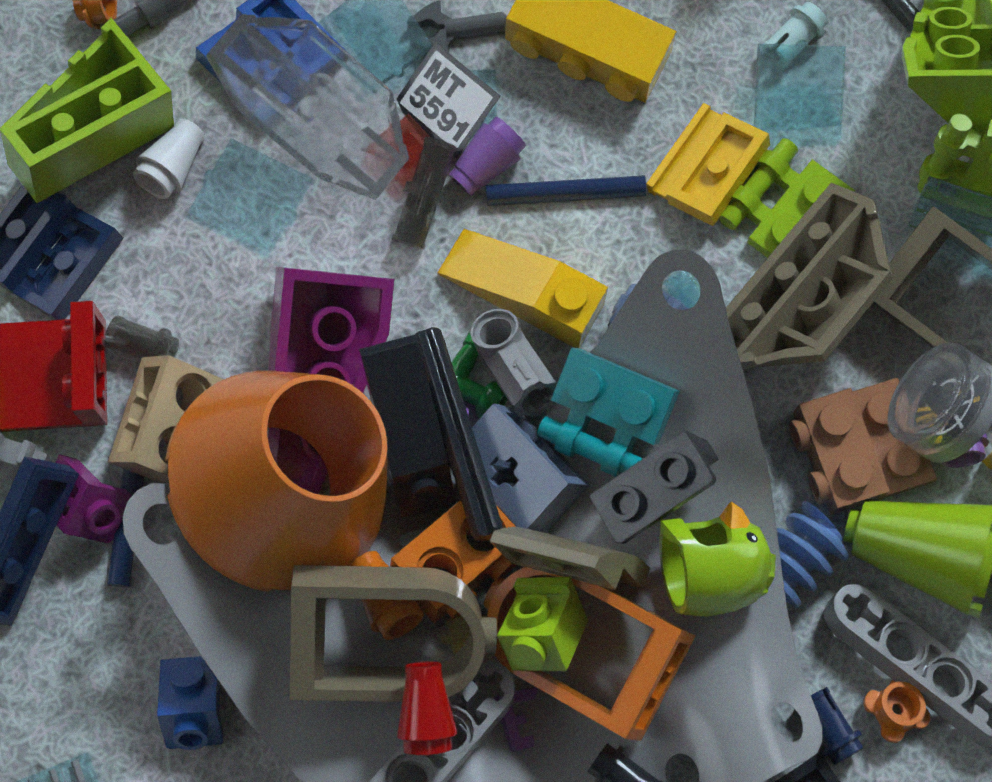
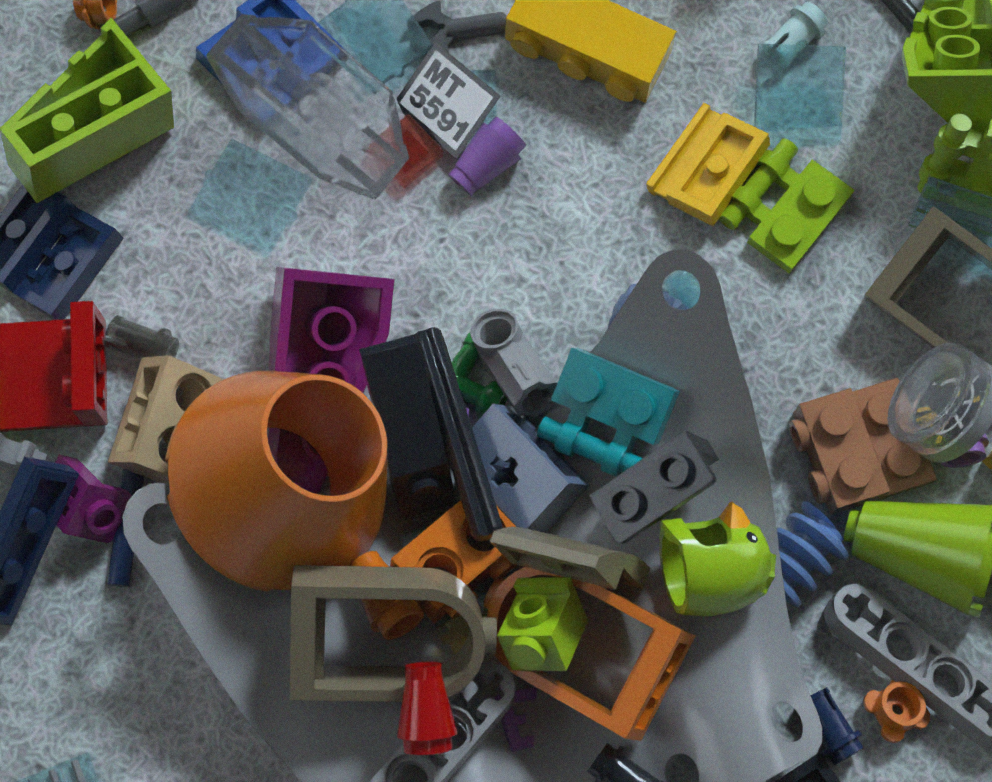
white cone [133,119,205,199] -> none
blue bracket [157,656,223,750] -> none
clear smoke pin [392,137,457,250] -> none
yellow slope [437,229,608,348] -> none
dark blue bar [486,175,646,206] -> none
dark tan wedge [726,183,893,369] -> none

